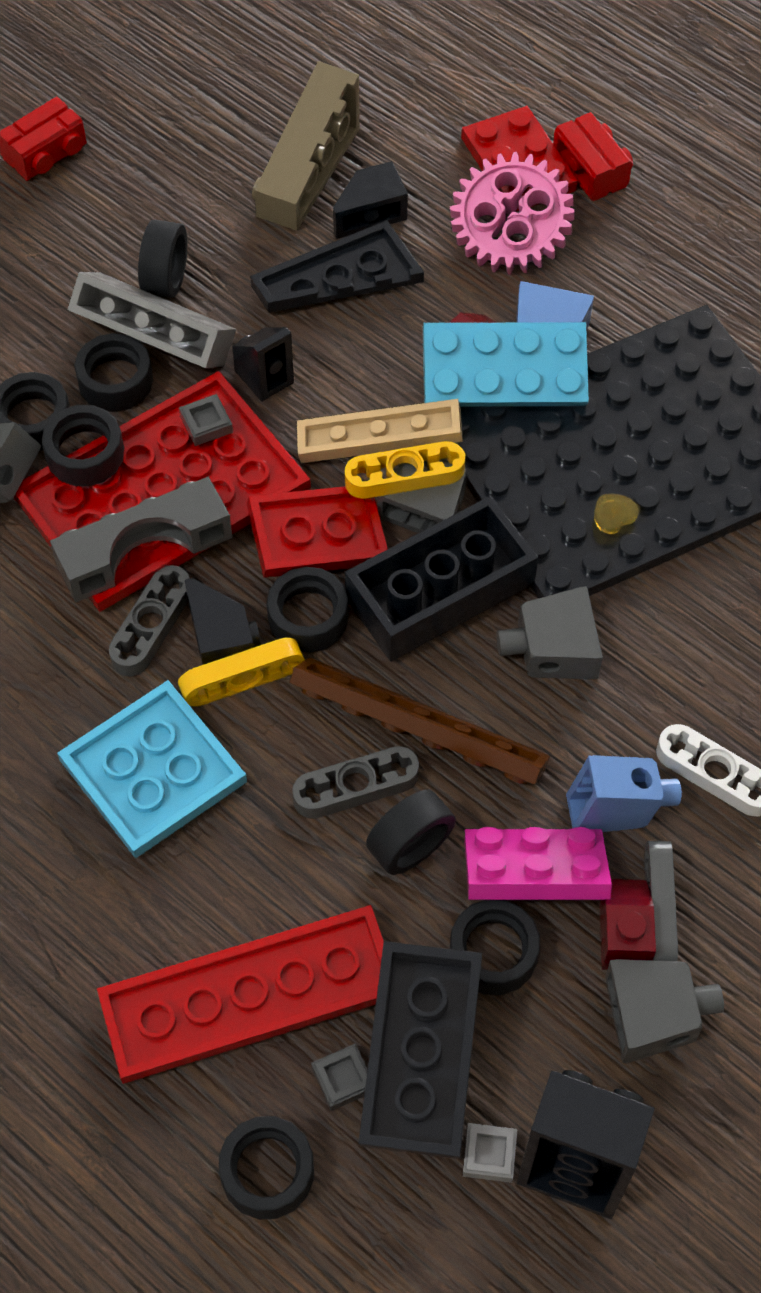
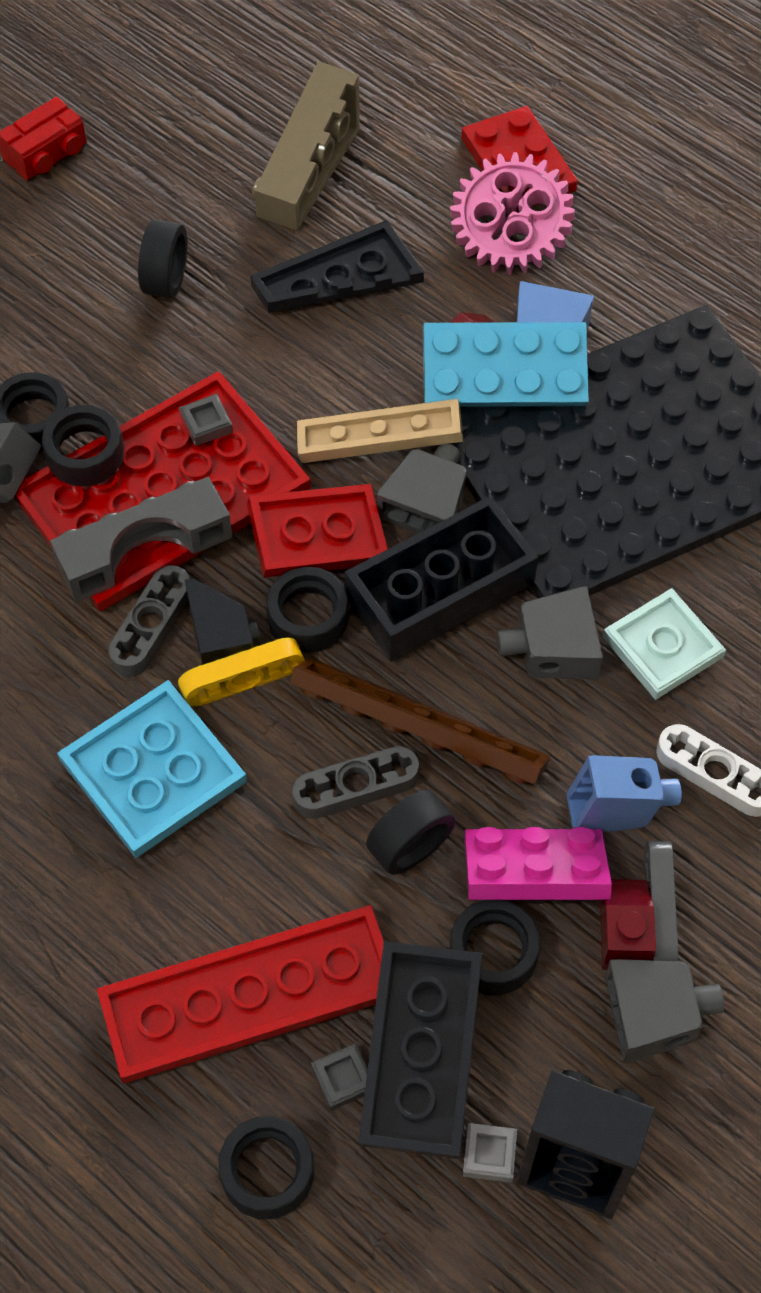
light grey brick [67,272,236,368] -> none
black tyre [74,333,153,412] -> none
black slope [232,327,294,402] -> none
black slope [333,161,408,239] -> none
yellow beam [345,441,465,499] -> none
red brick [553,112,633,201] -> none
clear yellow piece [594,494,639,534] -> none
none -> light aqua plate [602,588,726,700]

